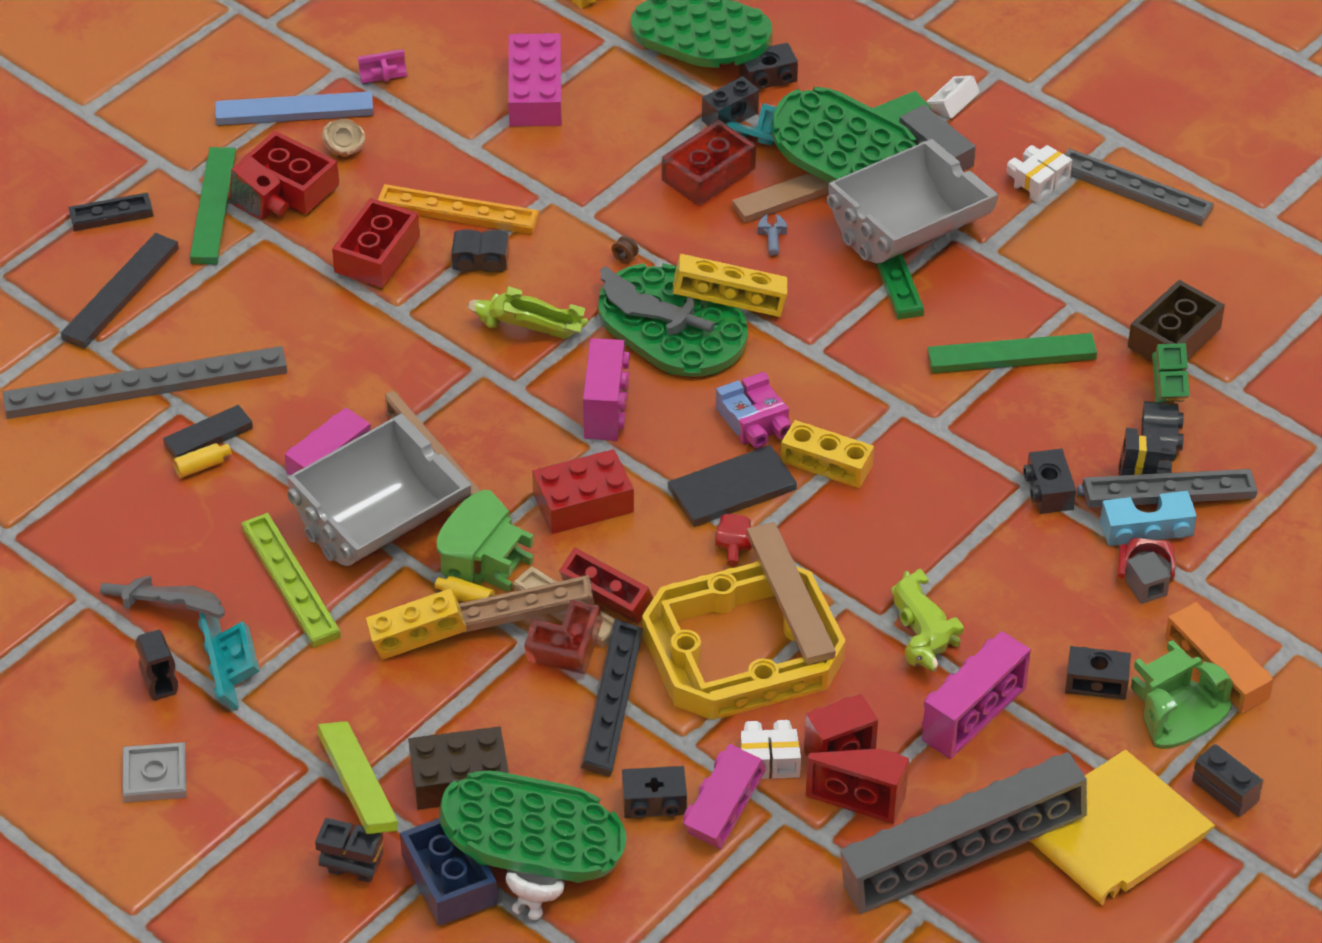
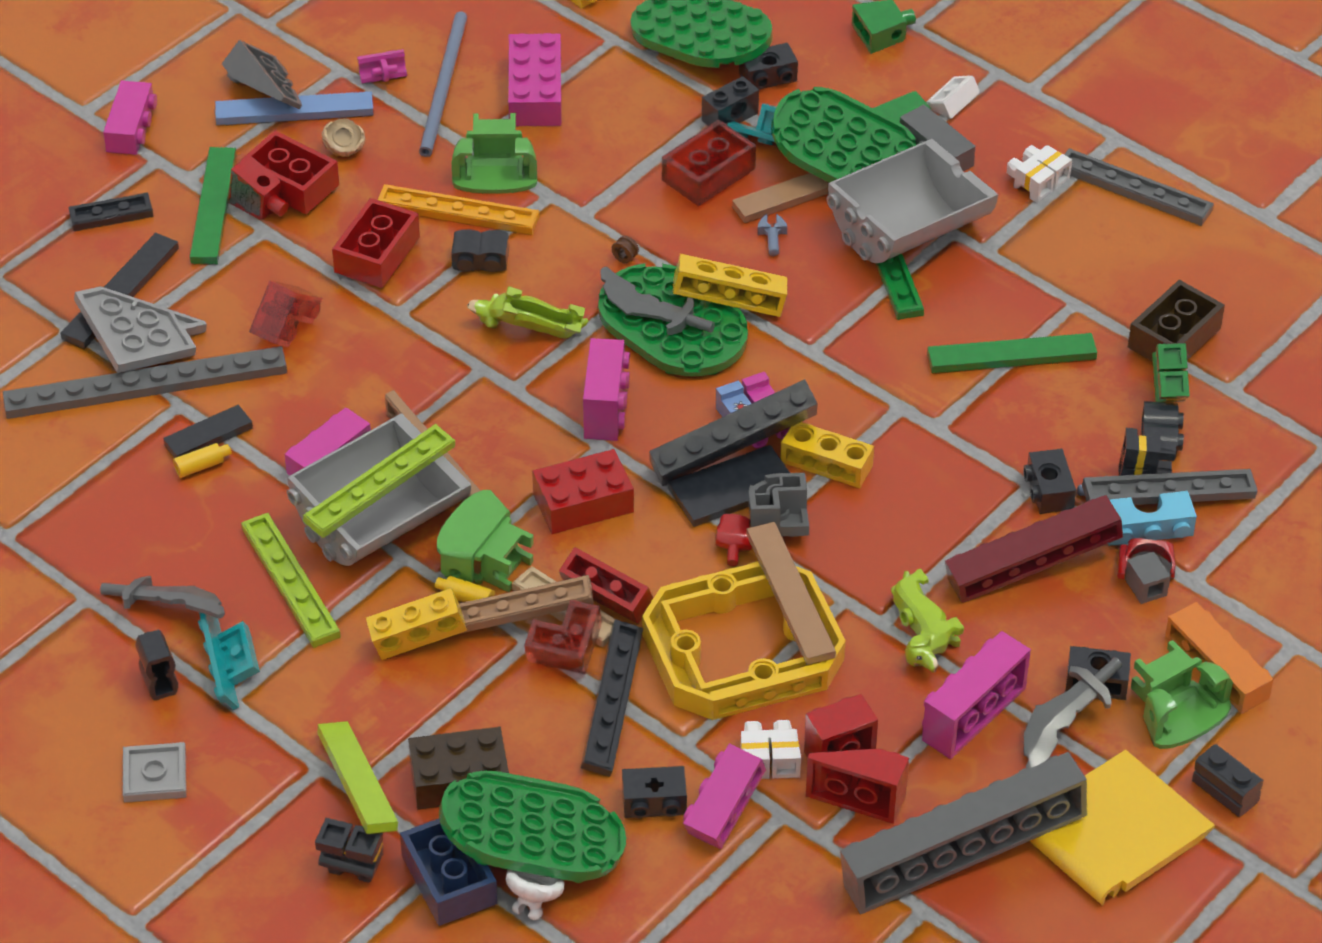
none -> light grey wing [74,286,207,373]
none -> dark pink brick [103,80,157,155]
none -> dark grey wedge [222,40,302,109]
none -> clear red brick [249,281,323,347]
none -> lime tile [303,424,455,538]
none -> sand blue piece [419,12,467,157]
none -> bright green piece [451,113,537,194]
none -> black brick [649,379,818,486]
none -> dark grey brick [749,473,809,537]
none -> green torso [851,0,916,54]
none -> dark red brick [945,495,1123,603]
none -> dark grey sword [1024,657,1123,768]

